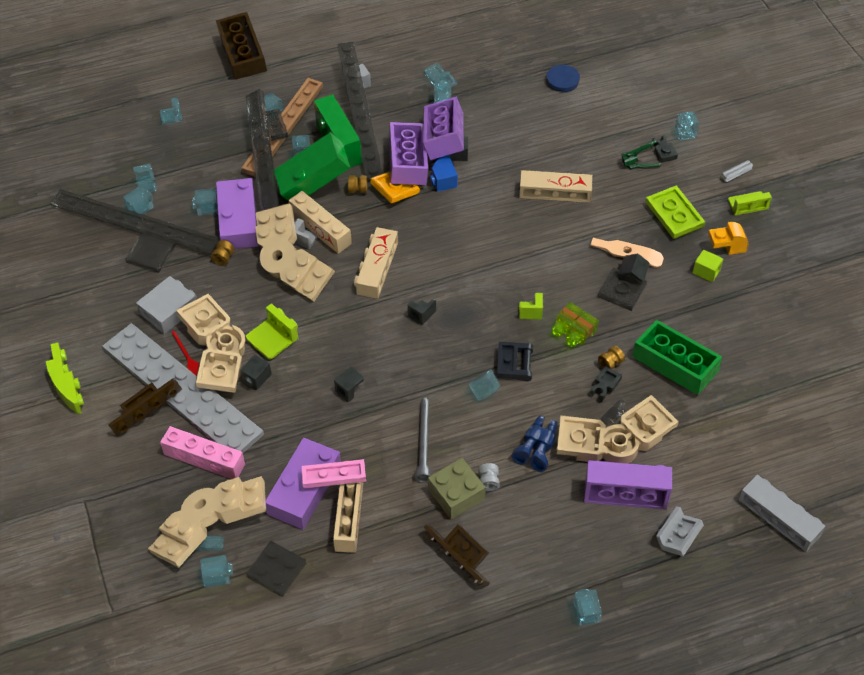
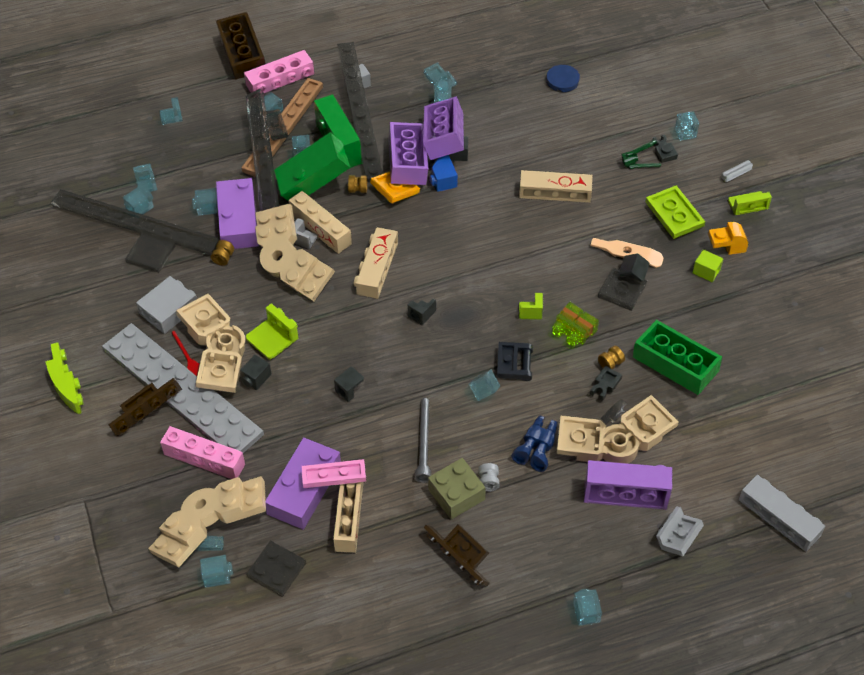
none -> bright pink brick [244,50,314,97]

